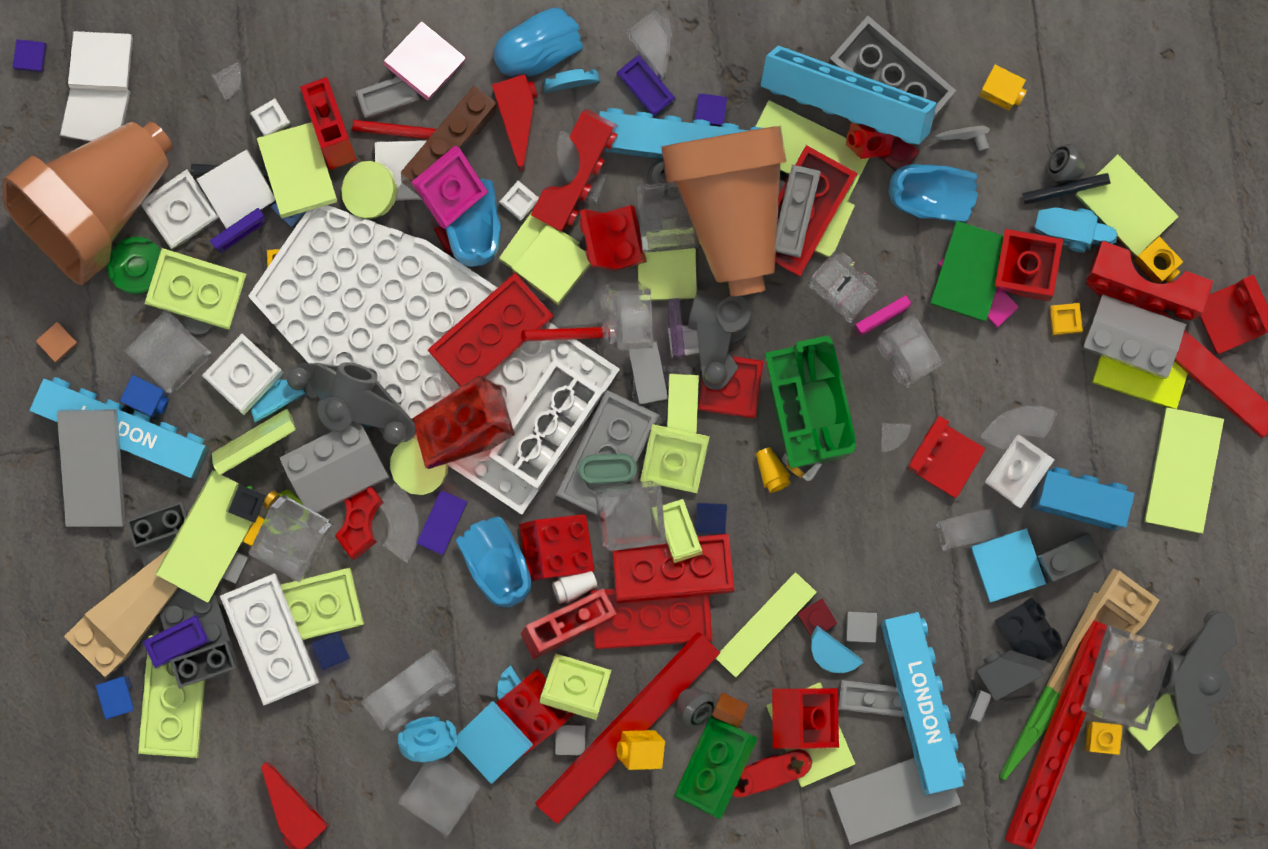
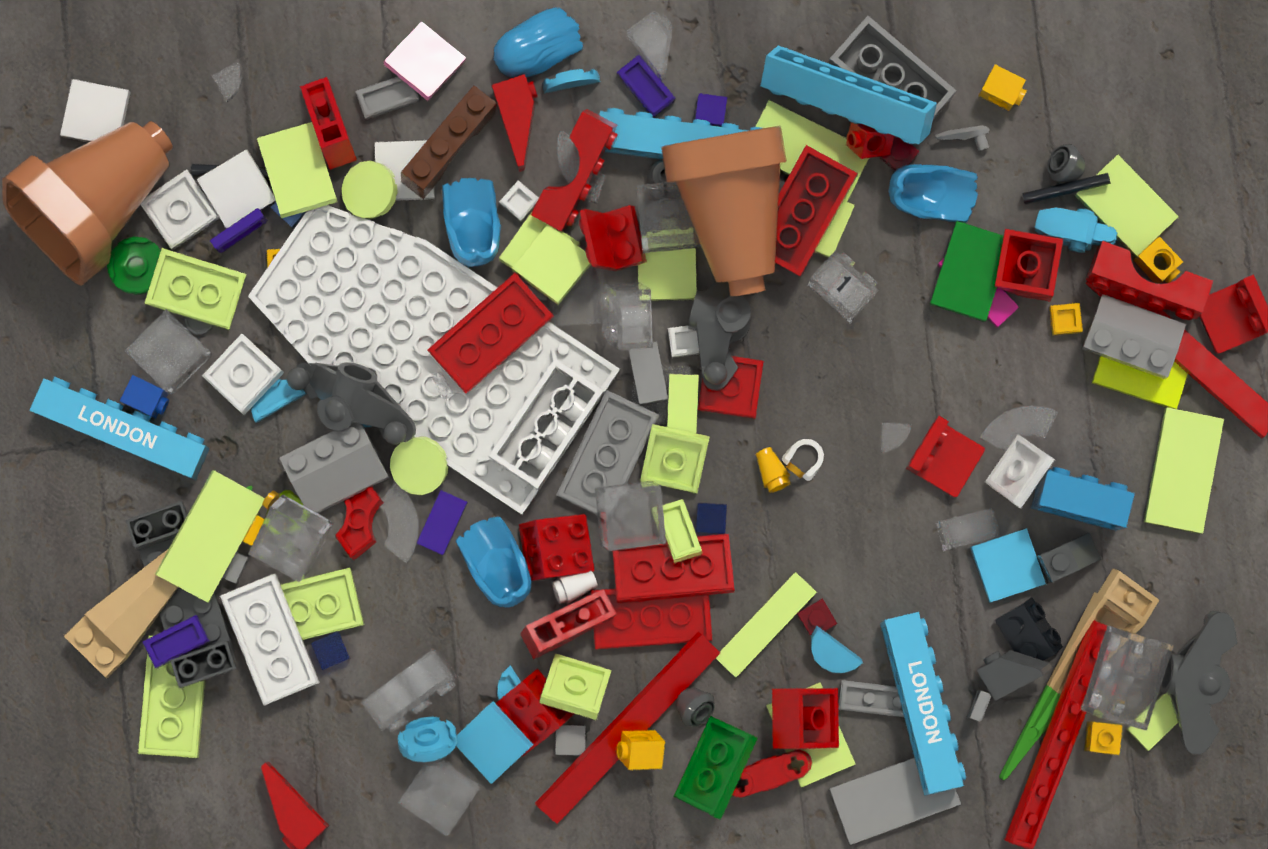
dark purple tile [13,39,47,73] -> none
nougat tile [36,322,78,363] -> none
light grey tile [57,409,126,527] -> none
white tile [68,31,133,91] -> none
blue panel [95,676,134,719] -> none
yellowish green tile [211,409,296,475] -> none
black tile [226,484,266,523] -> none
white tile [251,99,291,136] -> none
red bar [352,120,436,139] -> none
dark pink tile [411,146,488,229] -> none
clear red slope [412,375,515,469] -> none
red piece [431,218,458,261] -> none
red bar [521,327,606,342] -> none
sand green tile [578,453,637,484] -> none
clear purple tile [667,298,685,361] -> none
dark orange tile [712,692,749,728] -> none
green piece [764,335,856,469] -> none
light grey tile [776,165,821,258] -> none
light grey tile [846,612,877,643] -> none
dark pink tile [853,295,911,336] -> none
clear brick [877,314,944,388] -> none

